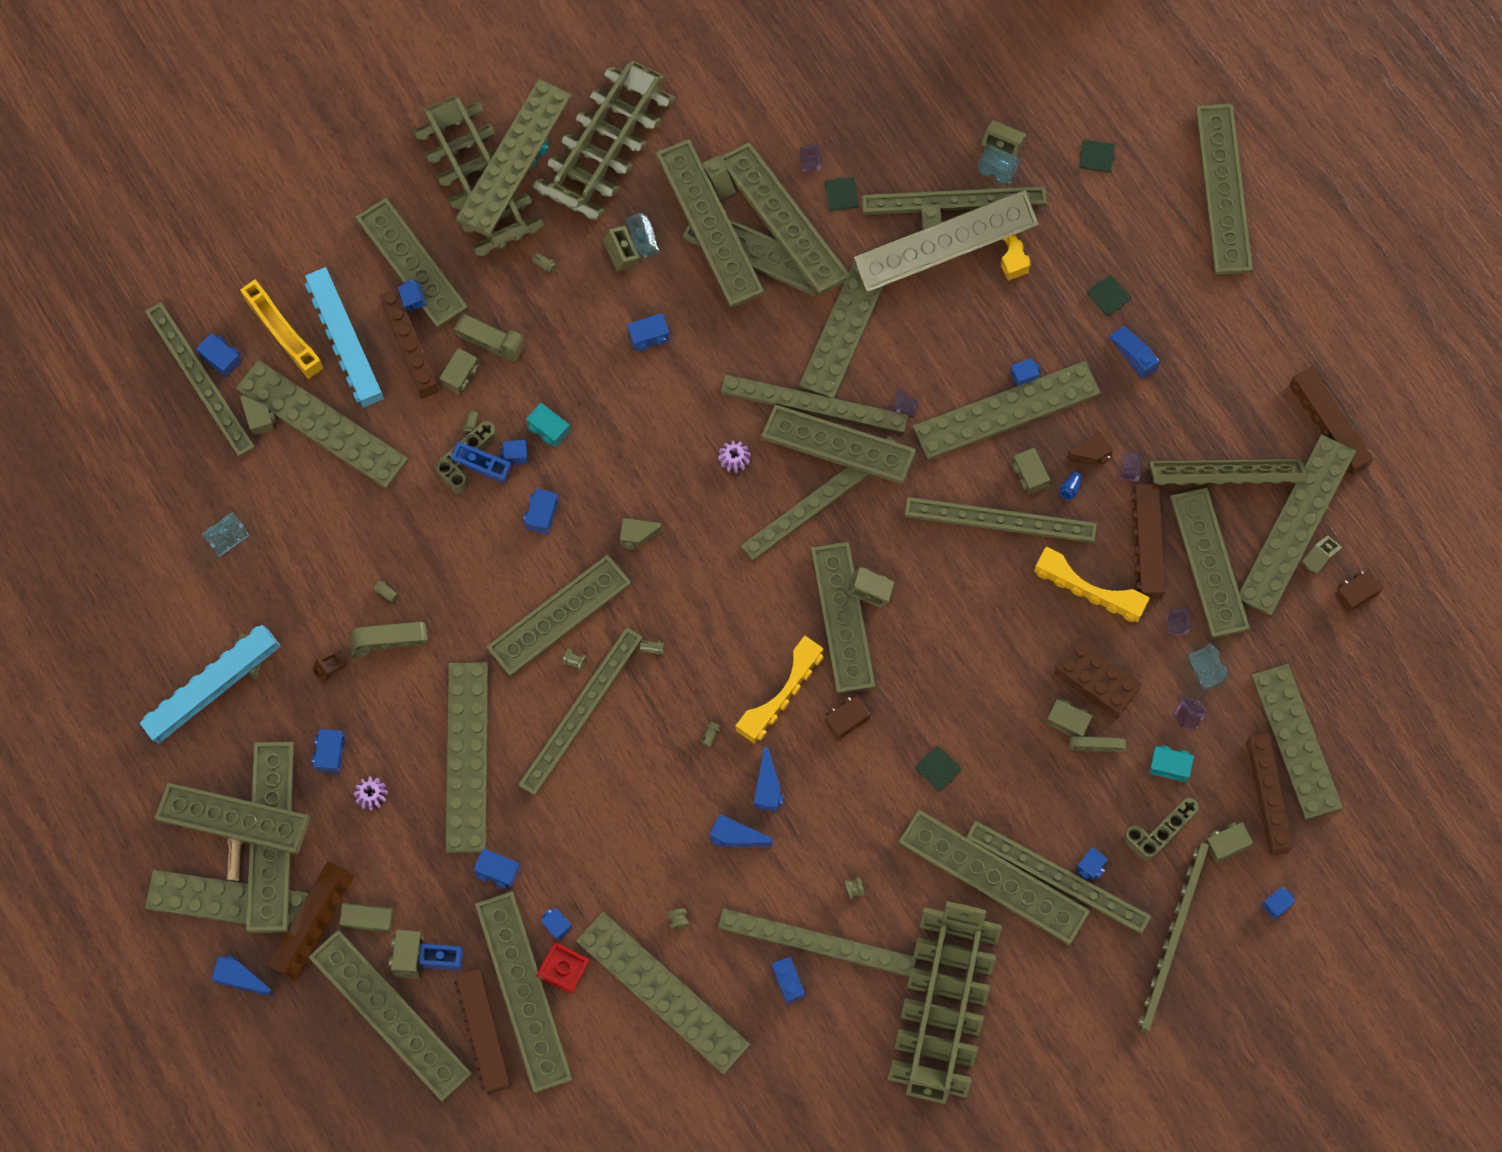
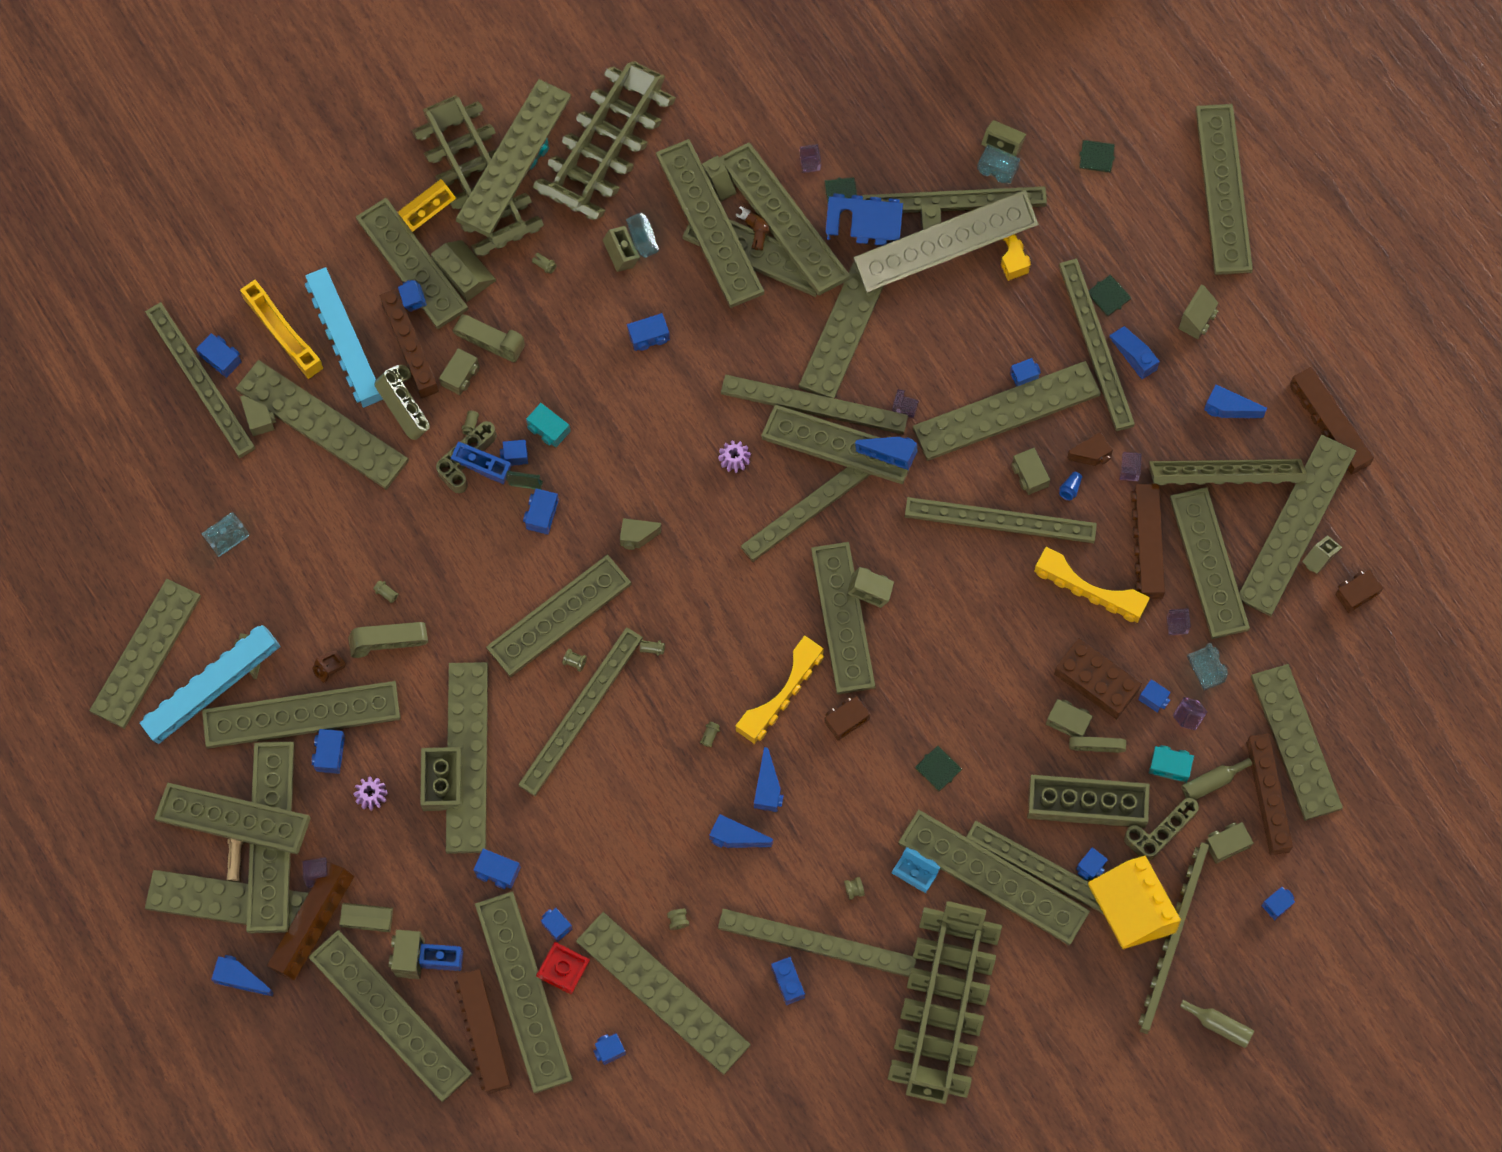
none -> olive plate [89,579,201,729]
none -> olive plate [202,681,401,749]
none -> clear purple panel [302,857,328,888]
none -> olive beam [374,365,430,440]
none -> yellow brick [398,179,456,232]
none -> olive slope [420,747,461,811]
none -> olive slope [431,240,496,302]
none -> piece [506,471,543,490]
none -> blue brick [593,1033,626,1065]
none -> reddish brown arm [736,207,770,251]
none -> blue piece [826,193,903,245]
none -> blue slope [855,437,917,470]
none -> dark azure bracket [892,847,940,893]
none -> olive brick [1027,775,1150,828]
none -> olive plate [1059,259,1135,432]
none -> yellow slope [1088,856,1181,949]
none -> blue brick [1138,679,1171,713]
none -> olive slope [1179,284,1219,339]
none -> olive piece [1180,1000,1254,1048]
none -> olive piece [1181,758,1252,800]
none -> blue slope [1204,385,1267,418]

